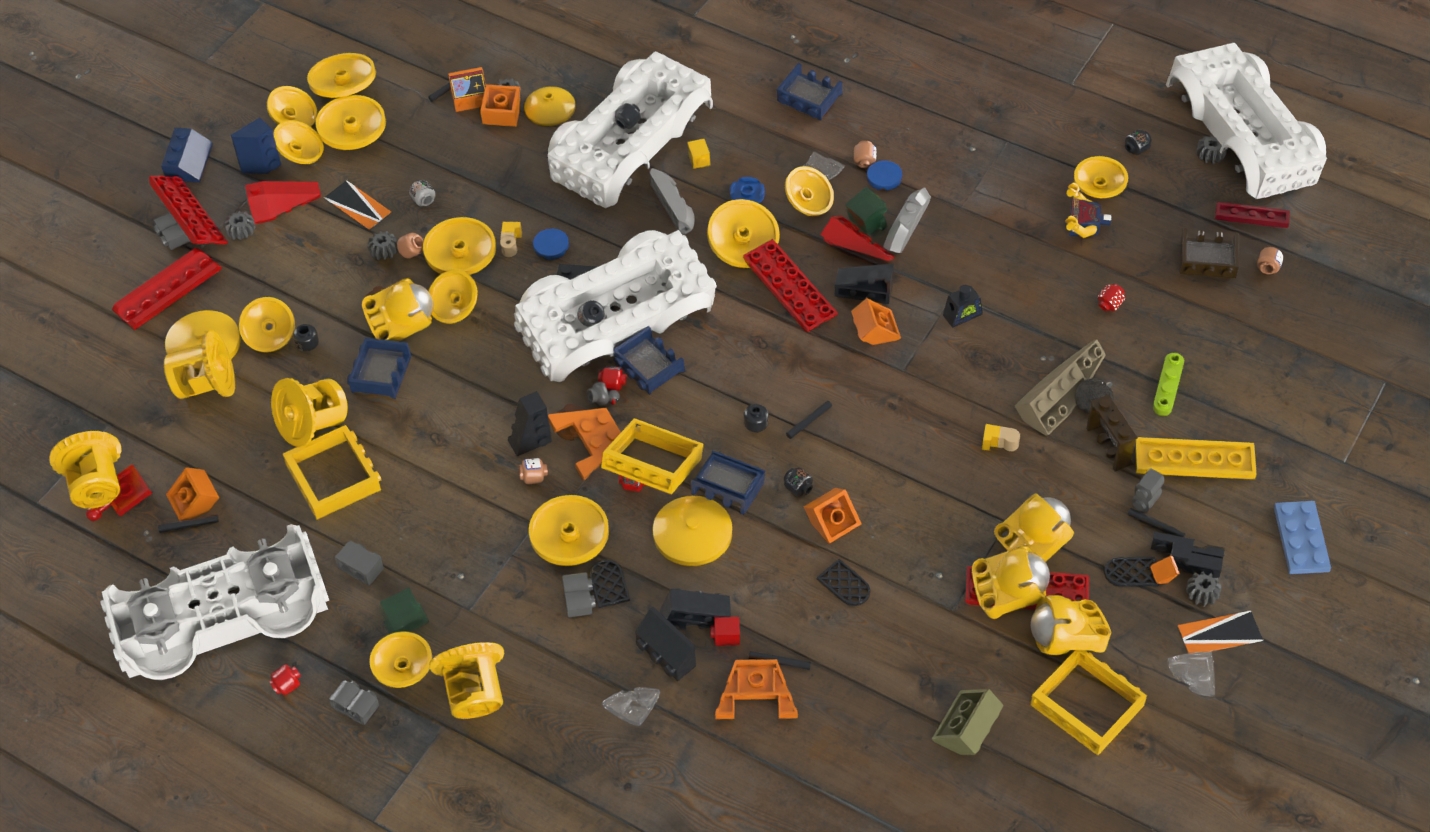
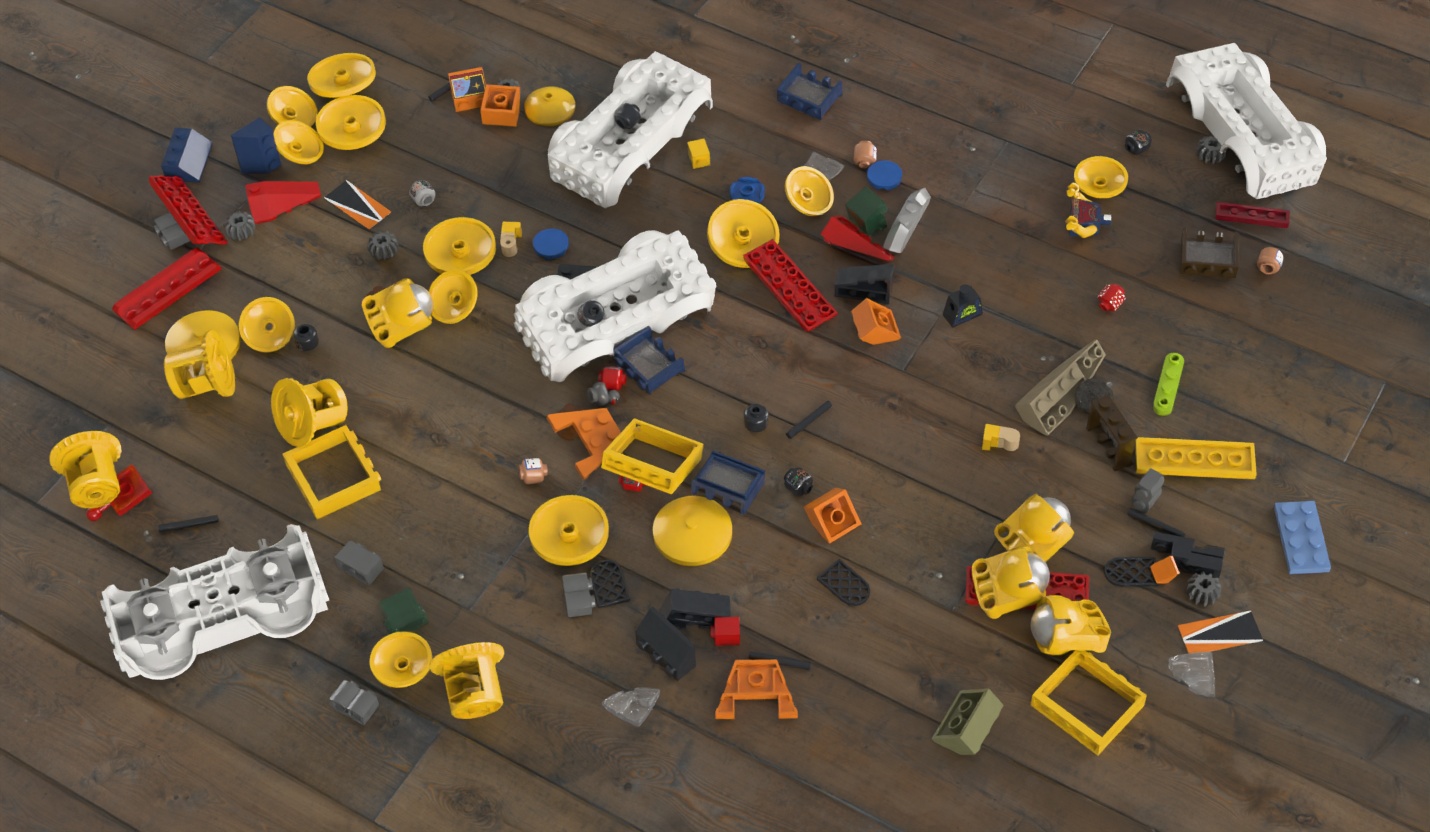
orange slope [166,467,219,521] -> none
red head [269,664,301,695] -> none
dark blue window [347,338,411,399] -> none
nougat head [397,232,424,259] -> none
black wedge [508,391,552,456] -> none
light grey brick [650,168,695,234] -> none

